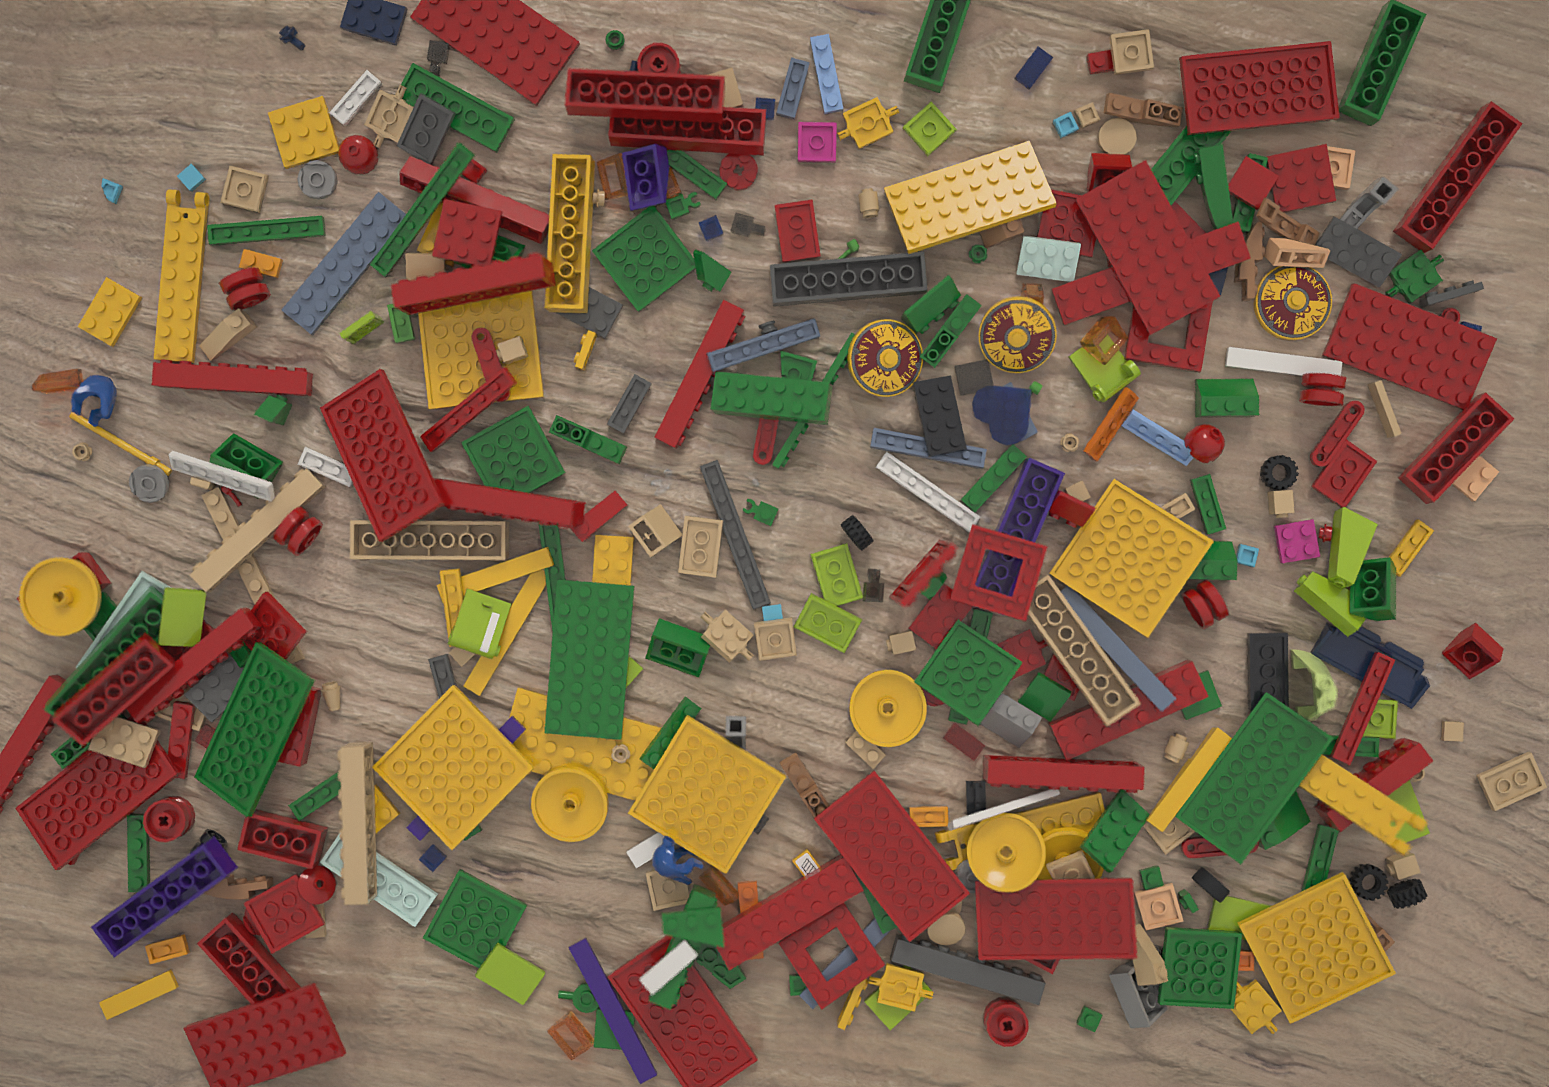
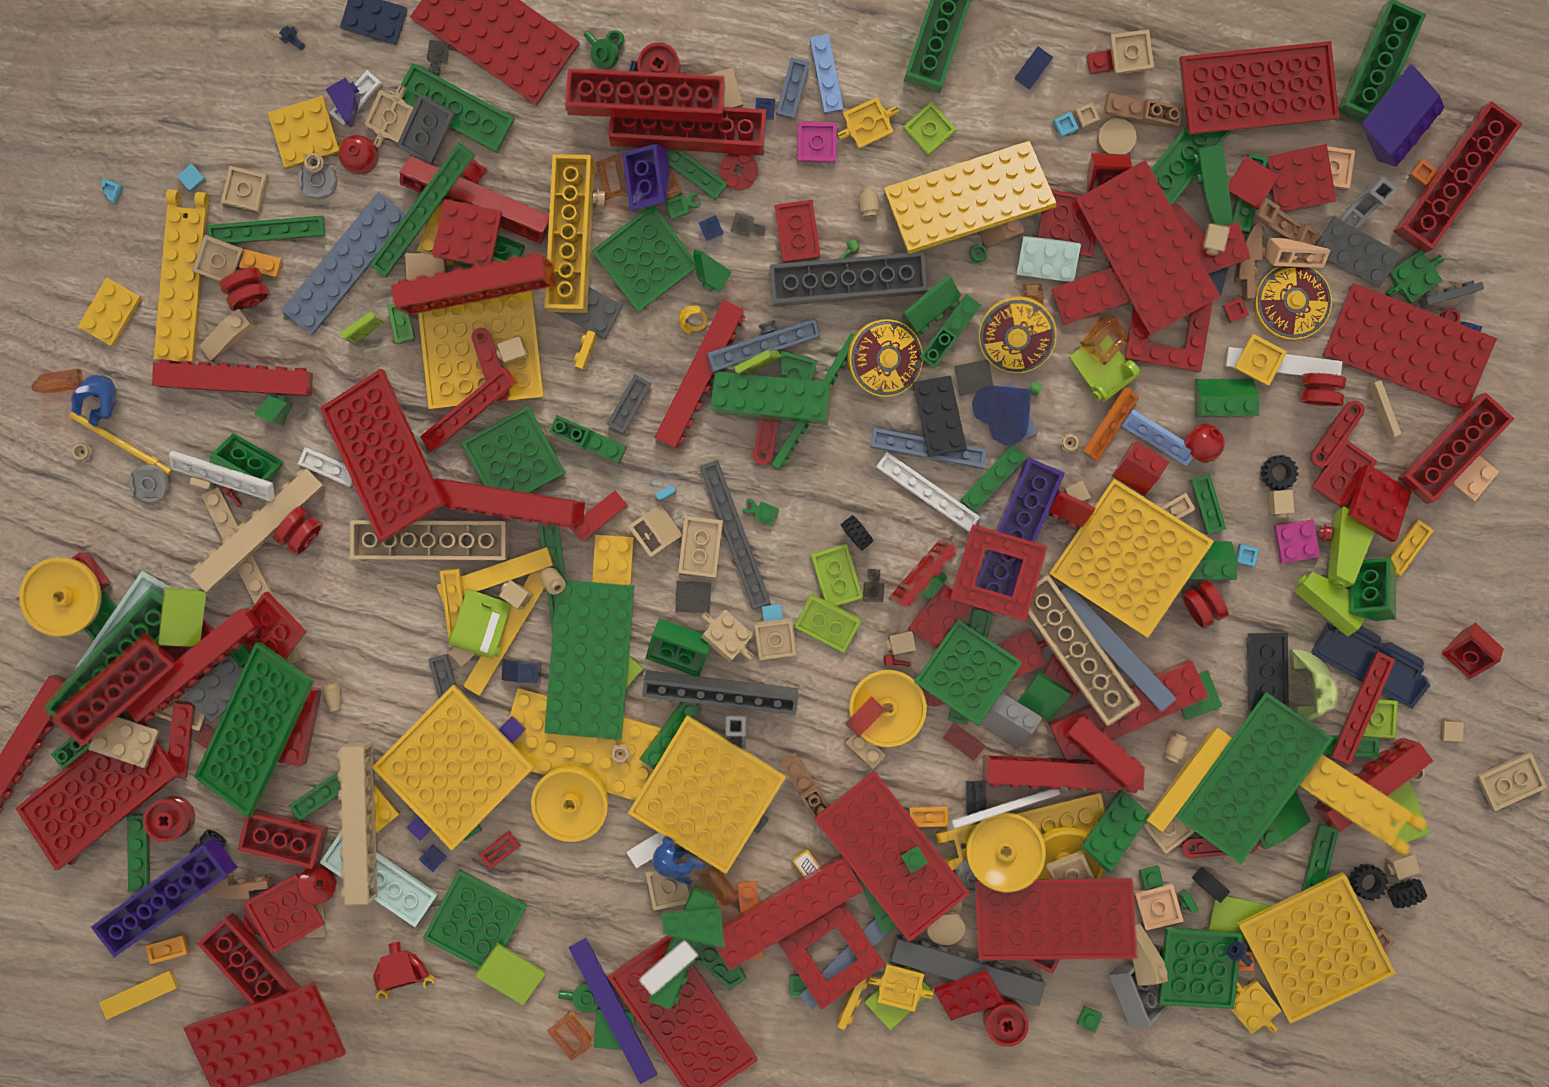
none -> tan tile [192,234,243,281]
none -> tan plate [304,153,324,173]
none -> dark purple slope [326,78,360,128]
none -> red torso [373,942,435,1000]
none -> red tile [479,830,521,870]
none -> tan brick [499,580,533,610]
none -> dark blue slope [502,661,541,683]
none -> tan brick [540,567,566,595]
none -> green piece [584,31,619,69]
none -> dark grey brick [642,670,798,715]
none -> medium azure tile [655,485,676,501]
none -> clear smoke piece [675,581,711,613]
none -> yellow piece [678,305,708,335]
none -> lime tile [734,350,781,374]
none -> clear red tile [845,696,885,737]
none -> red hand [883,654,911,667]
none -> green plate [901,845,928,873]
none -> red plate [934,970,1004,1020]
none -> red brick [1065,716,1143,789]
none -> red slope [1112,442,1169,495]
none -> tan brick [1202,224,1230,256]
none -> red plate [1222,297,1249,324]
none -> dark blue plate [1227,941,1253,967]
none -> yellow plate [1233,334,1287,386]
none -> red plate [1347,464,1412,542]
none -> dark purple slope [1361,64,1445,167]
none -> orange plate [1408,158,1437,187]

